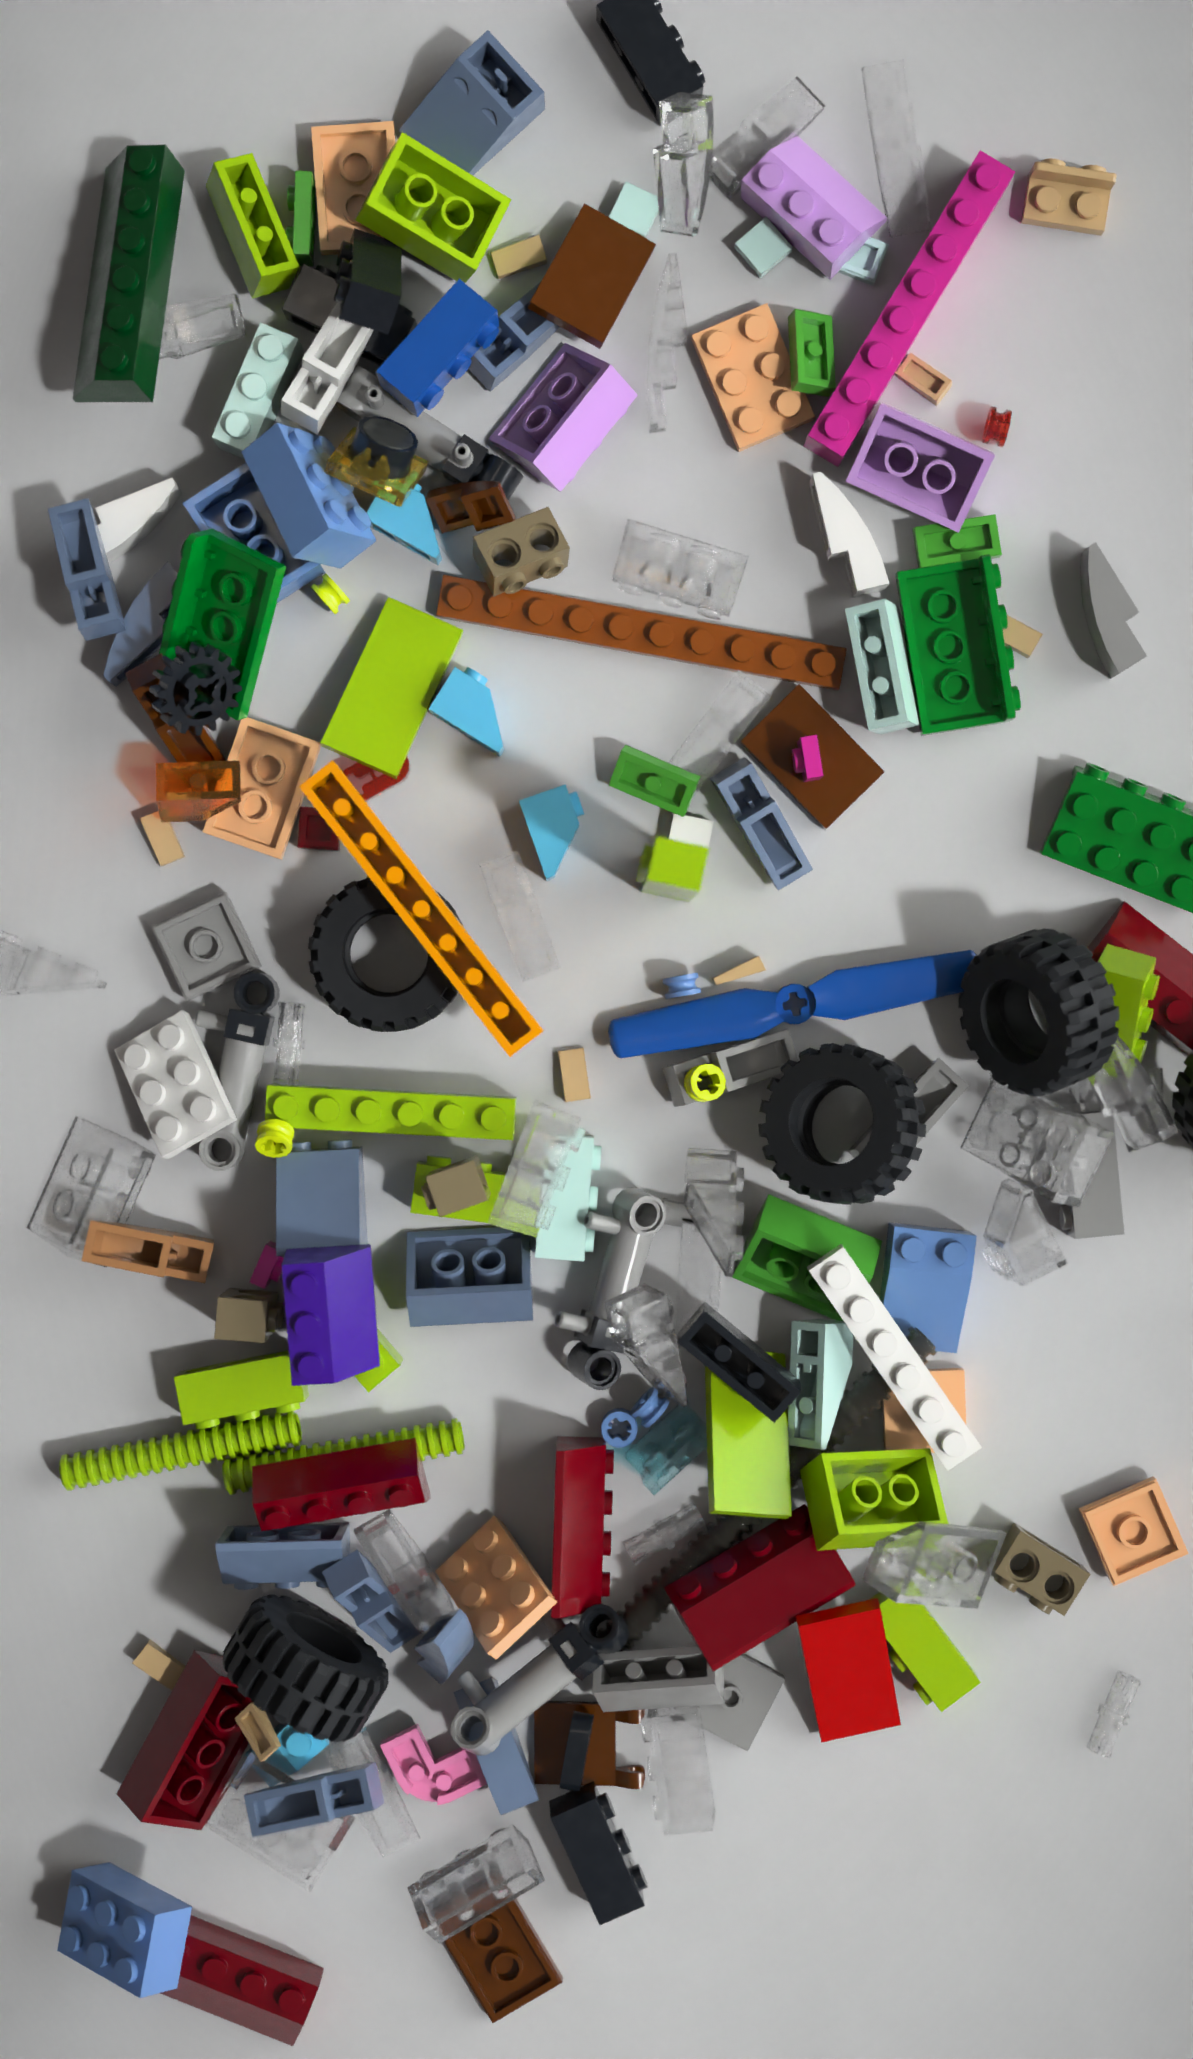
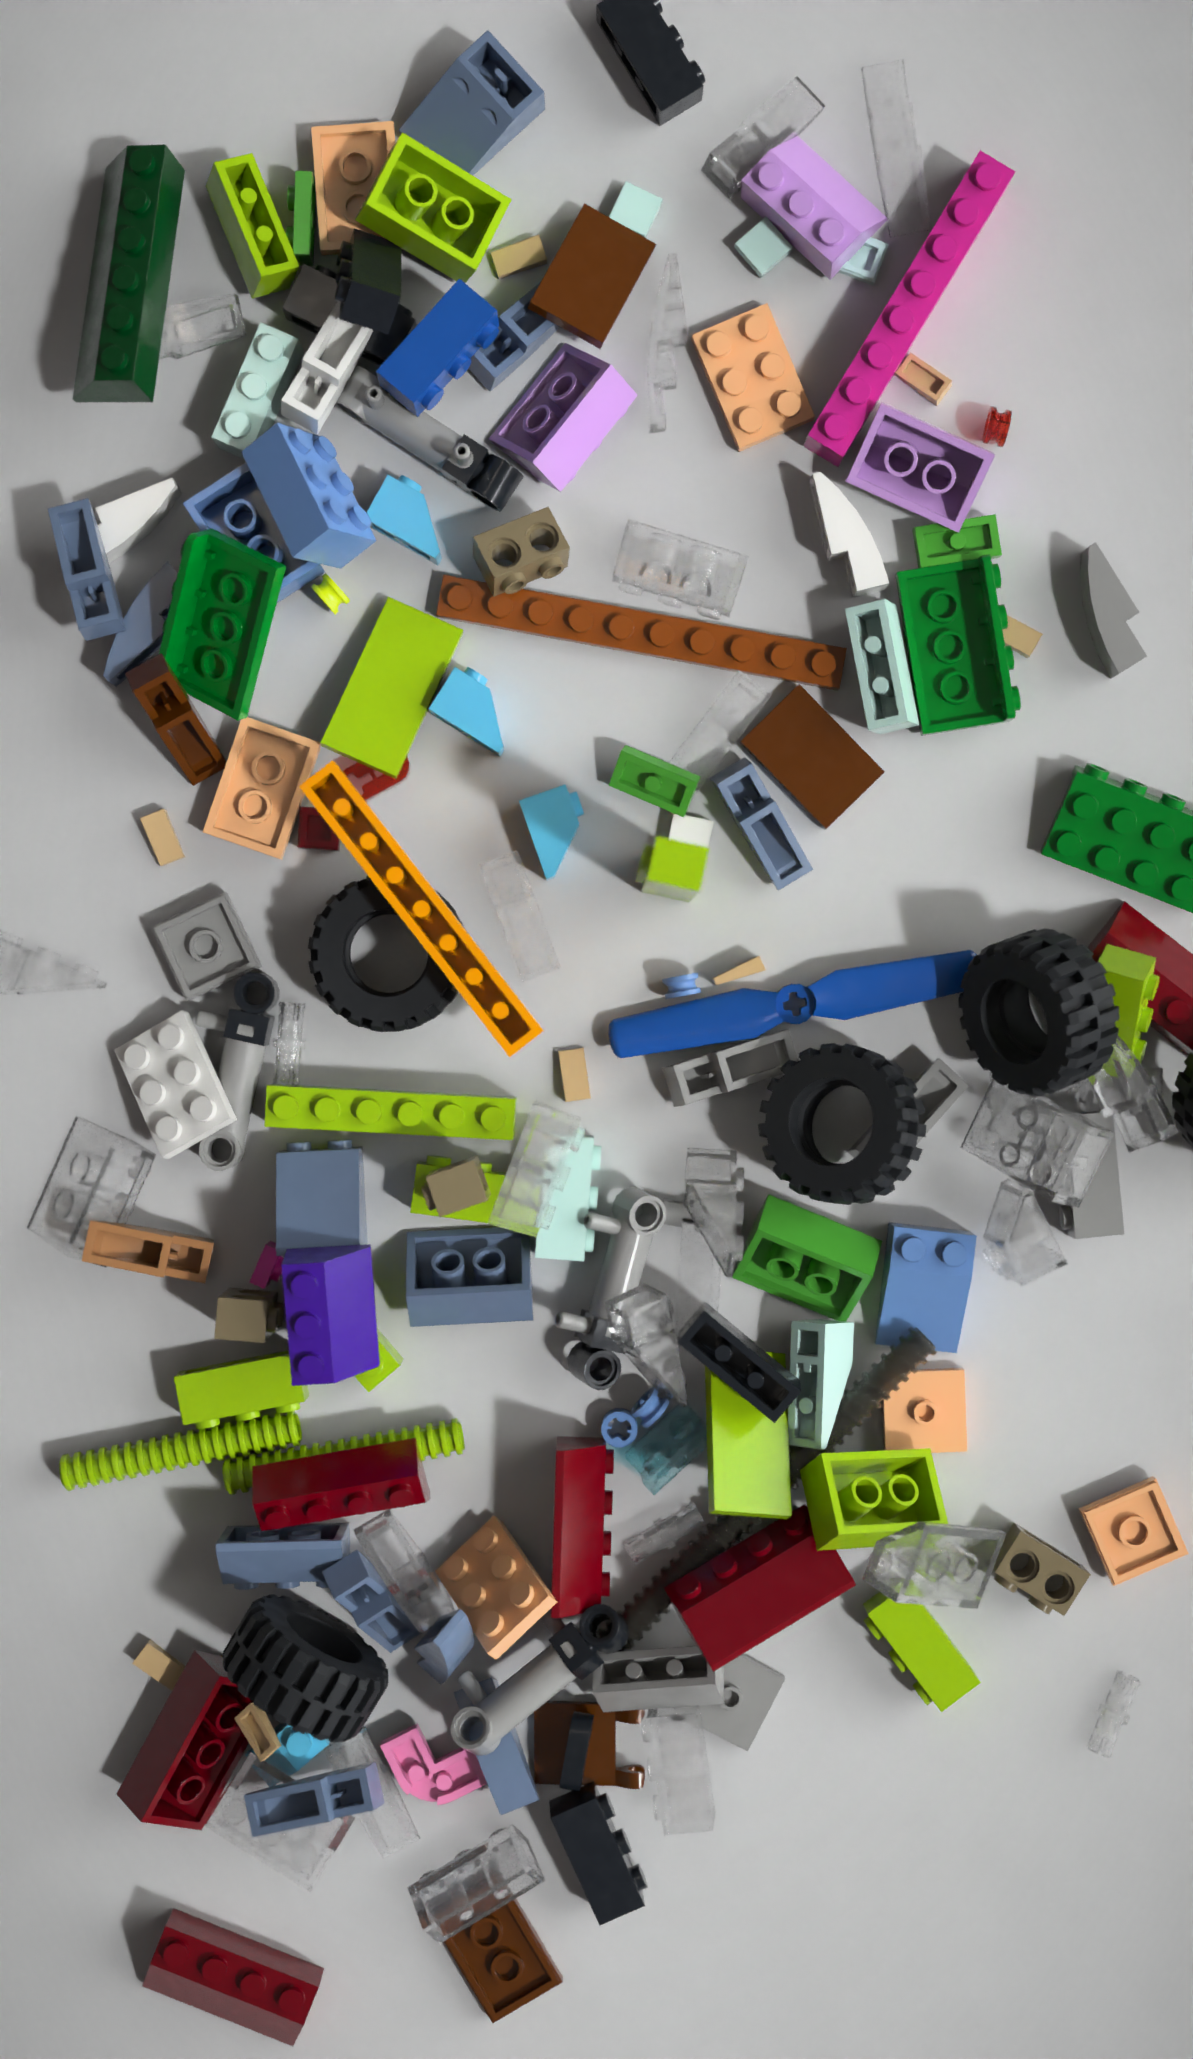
medium blue brick [57,1862,192,1998] -> none
black gear [149,642,242,736] -> none
clear orange slope [156,760,241,823] -> none
neon yellow bush [255,1119,294,1158] -> none
piece [324,416,429,507] -> none
reddish brown slope [426,481,515,534] -> none
clear slope [653,92,714,237] -> none
neon yellow bush [684,1064,726,1102] -> none
bright green plate [788,309,836,397] -> none
dark pink plate [792,735,824,782] -> none
red tile [796,1598,901,1743] -> none
white plate [807,1244,982,1471] -> none
tan bracket [1021,158,1117,236] -> none

